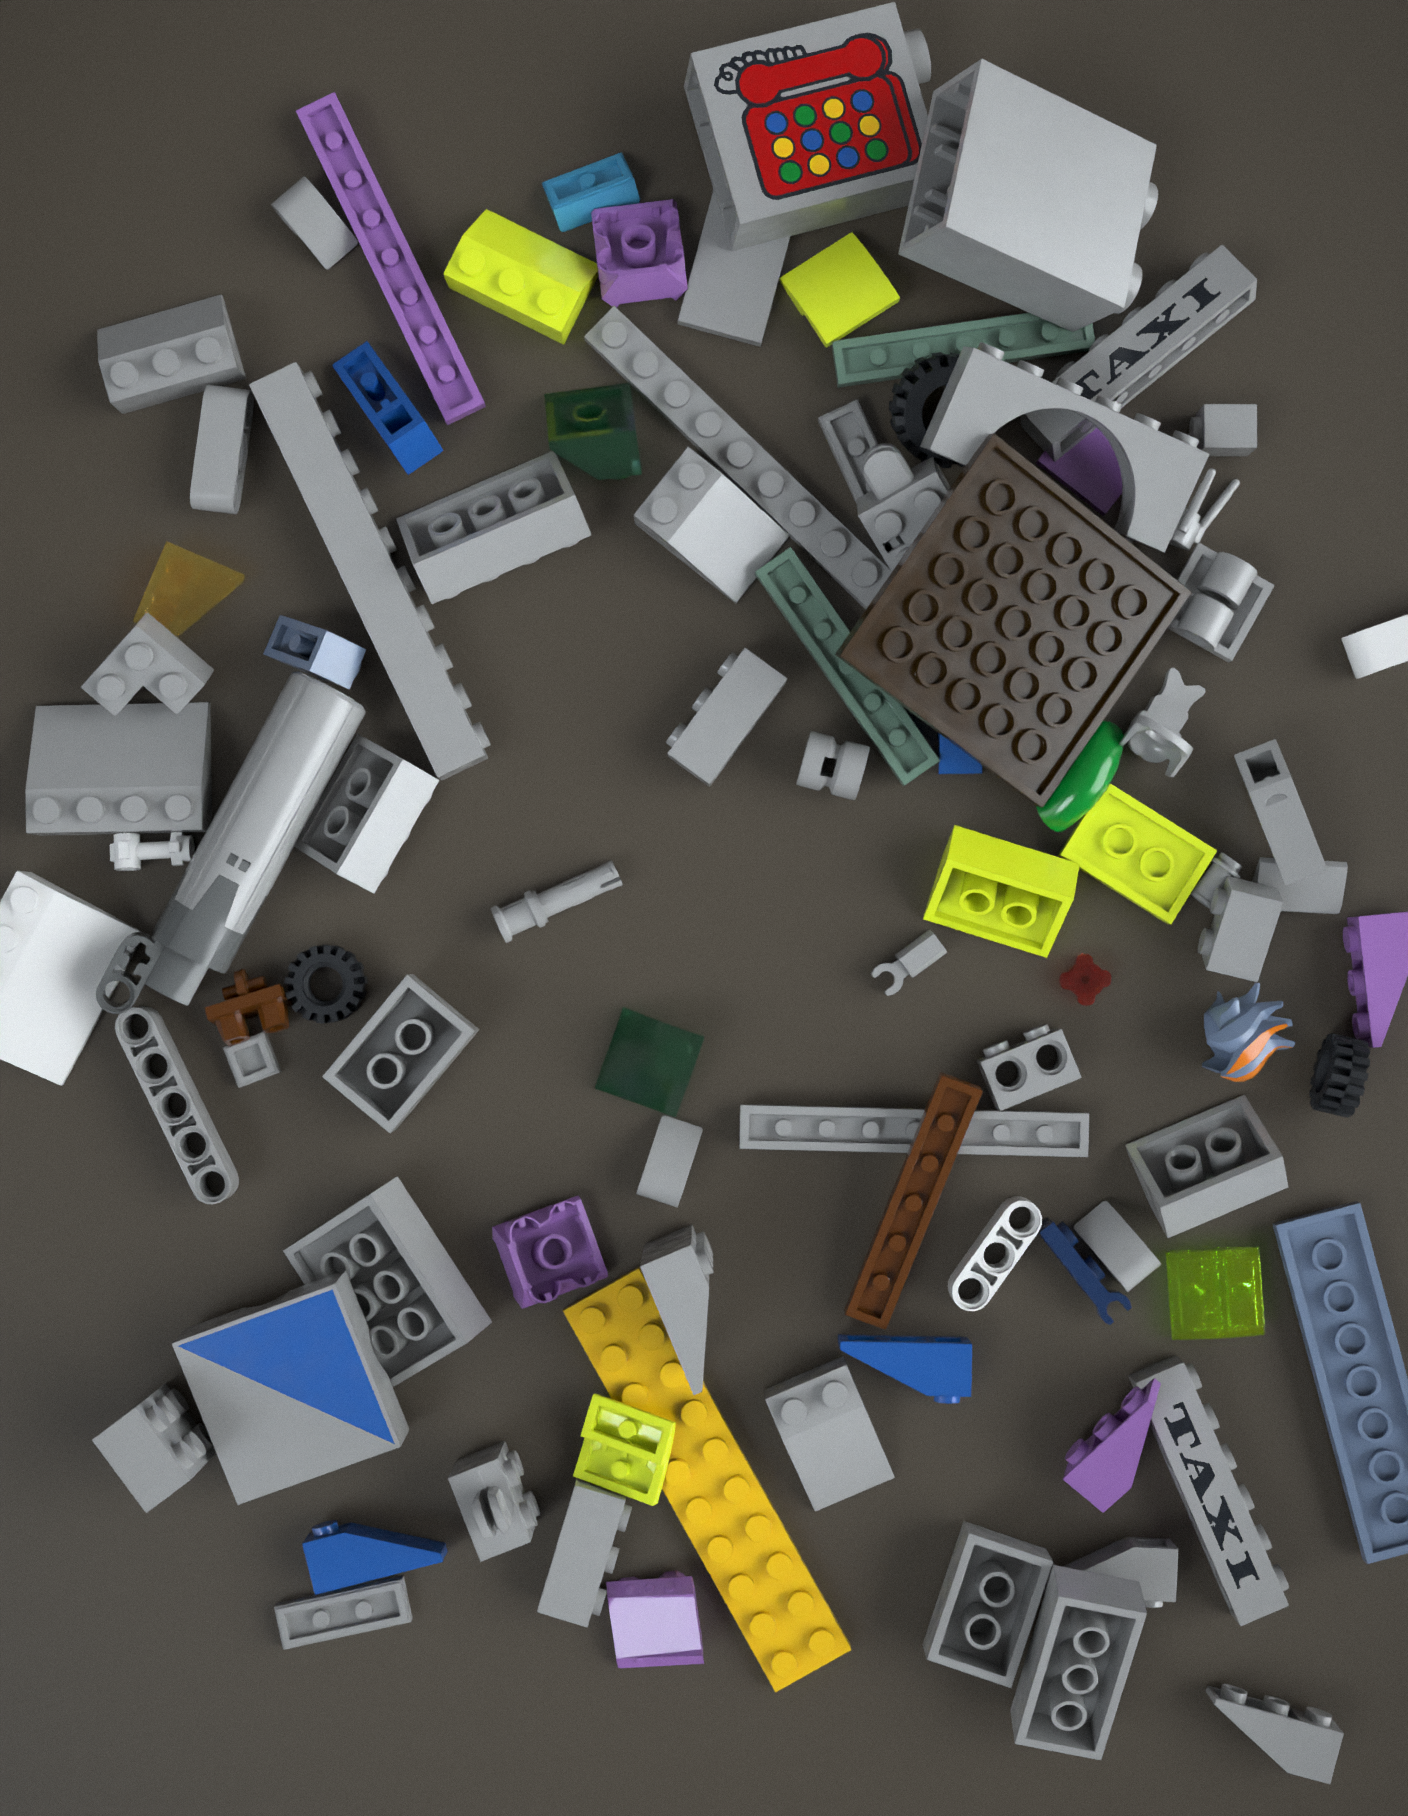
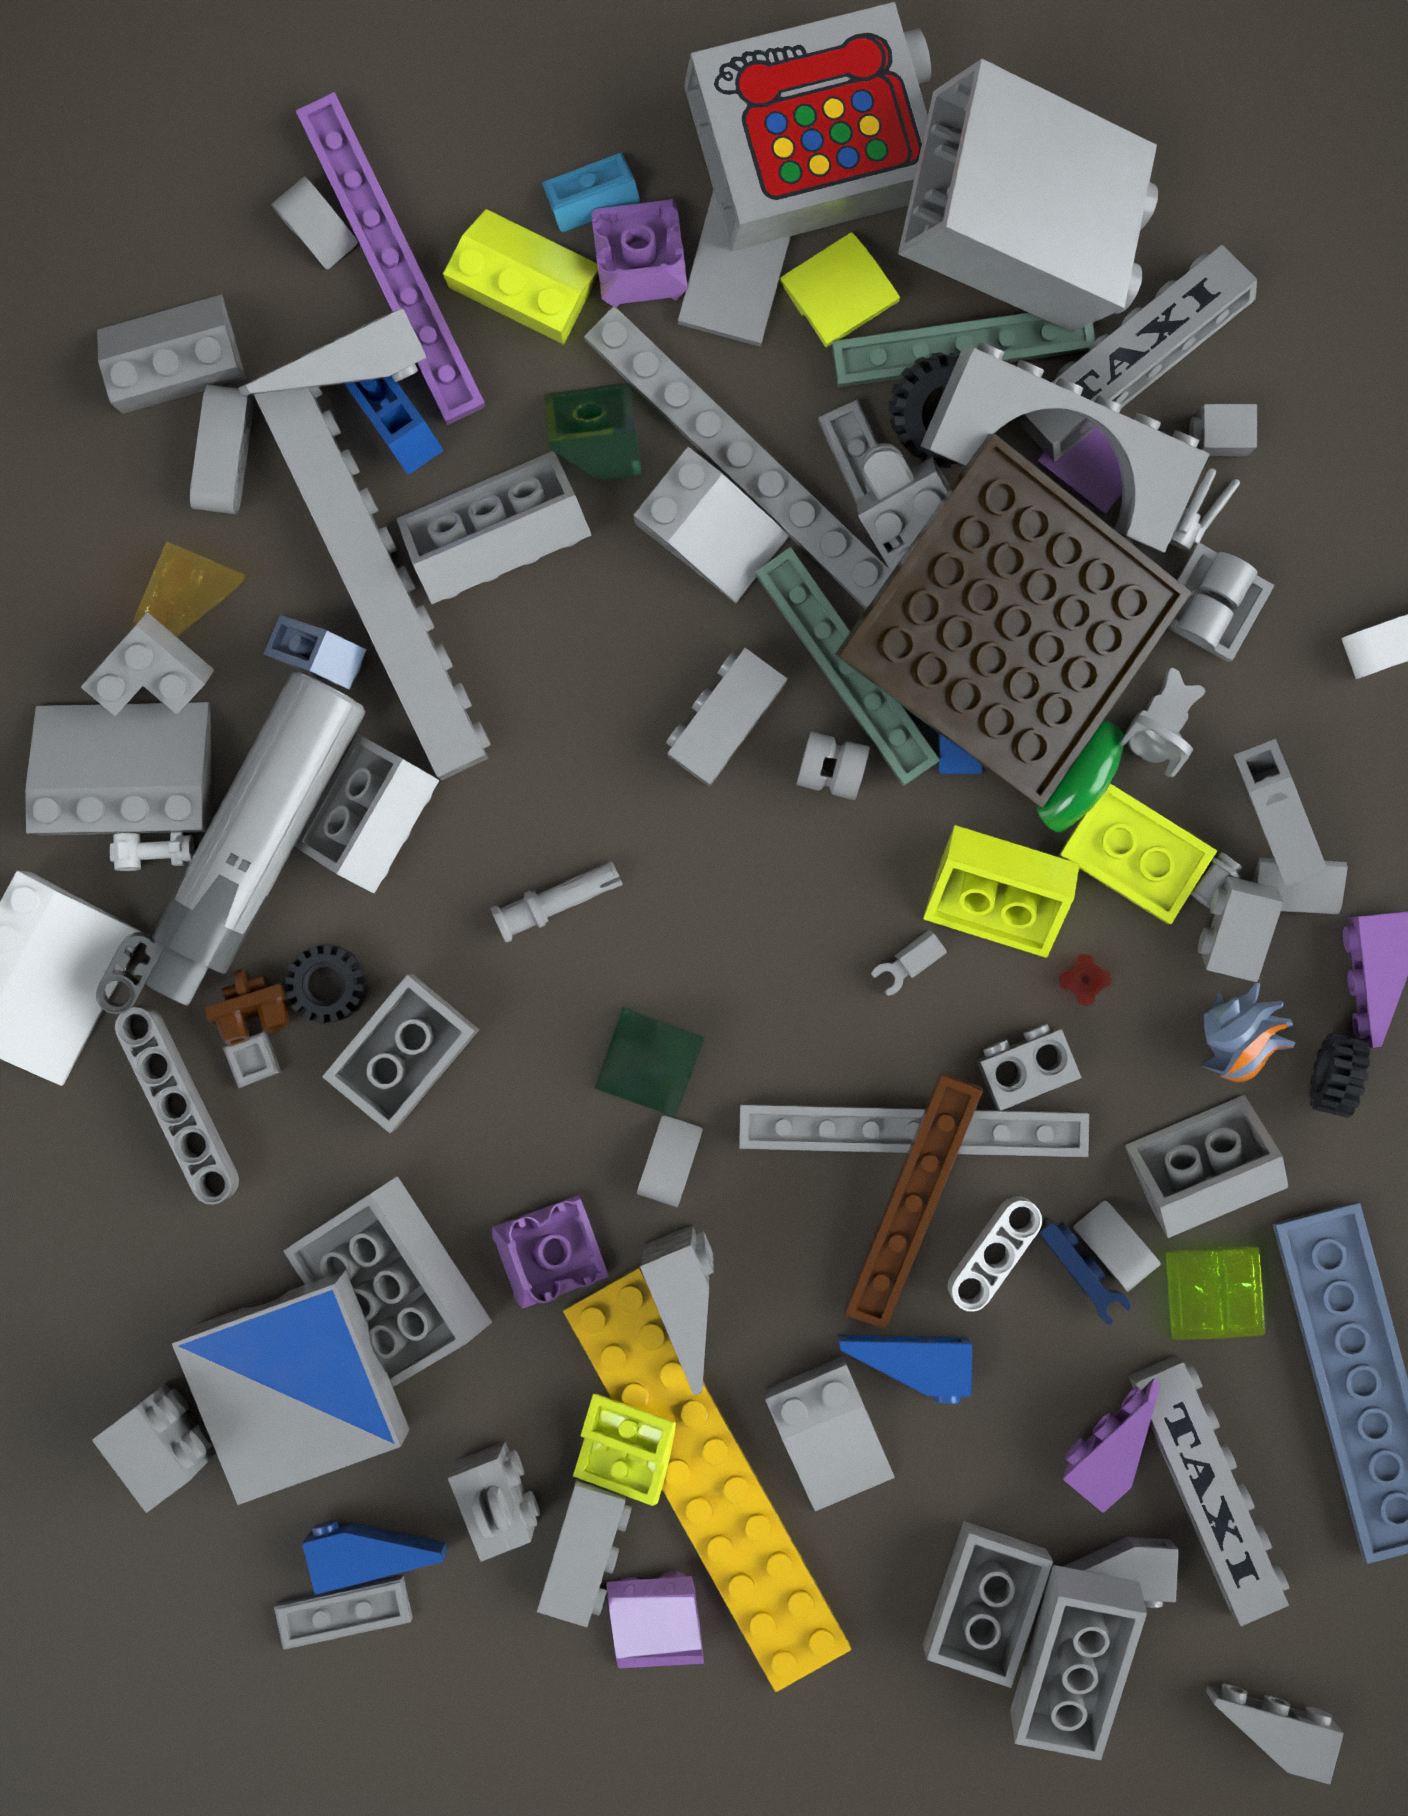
none -> light grey wedge [238,308,427,396]

